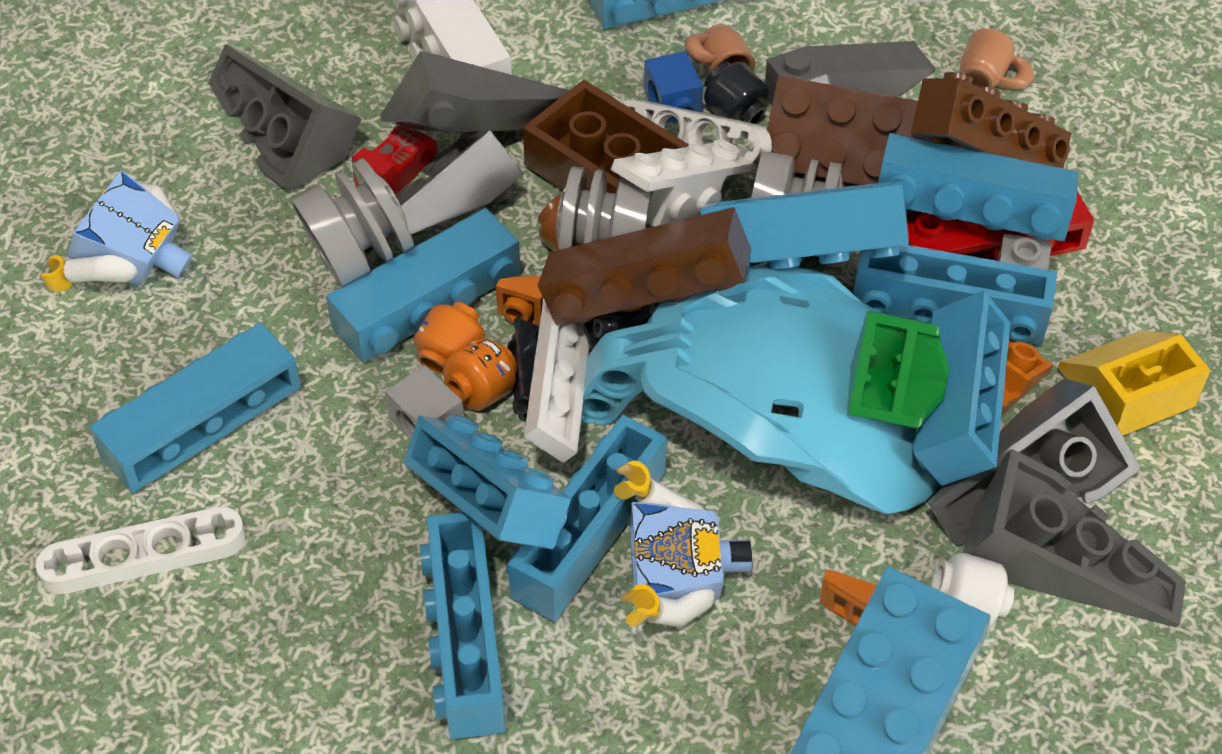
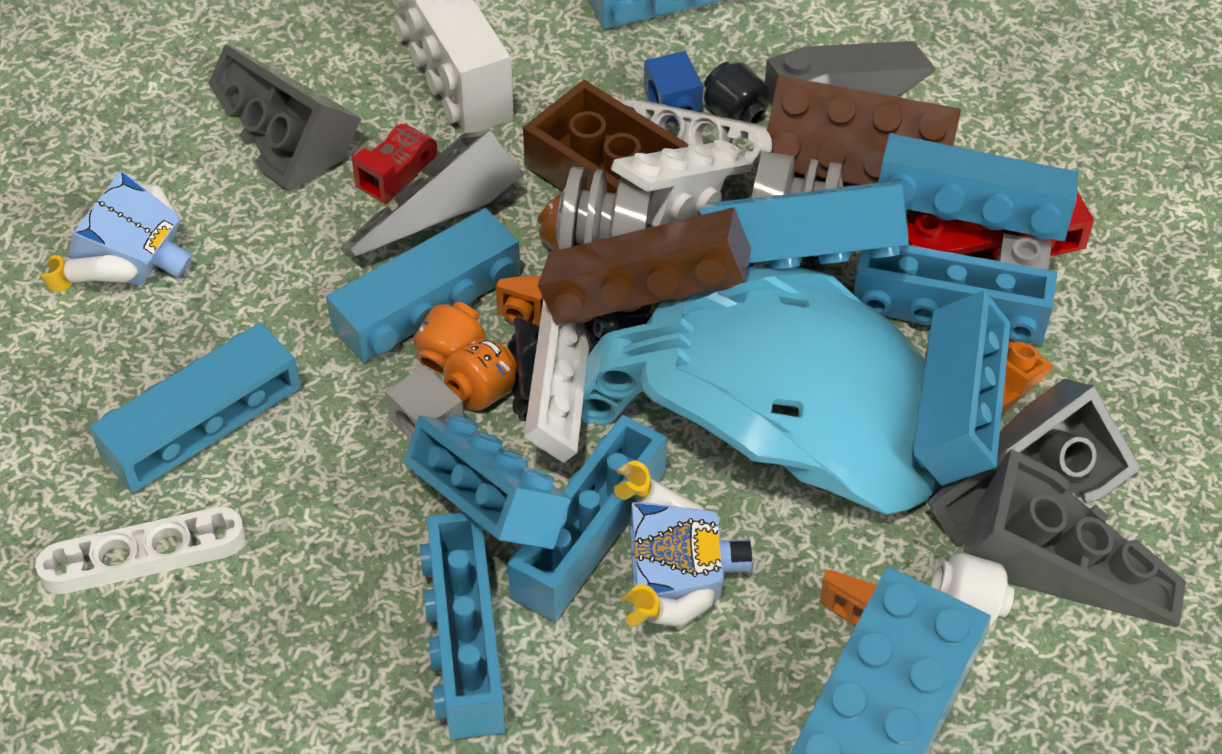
light grey wheel [290,158,414,287] -> none
dark grey wedge [381,51,569,132] -> none
nougat piece [684,24,755,74] -> none
green slope [846,311,950,429] -> none
reddish brown brick [911,72,1072,169] -> none
nougat piece [959,28,1034,90] -> none
yellow slope [1058,330,1211,436] -> none

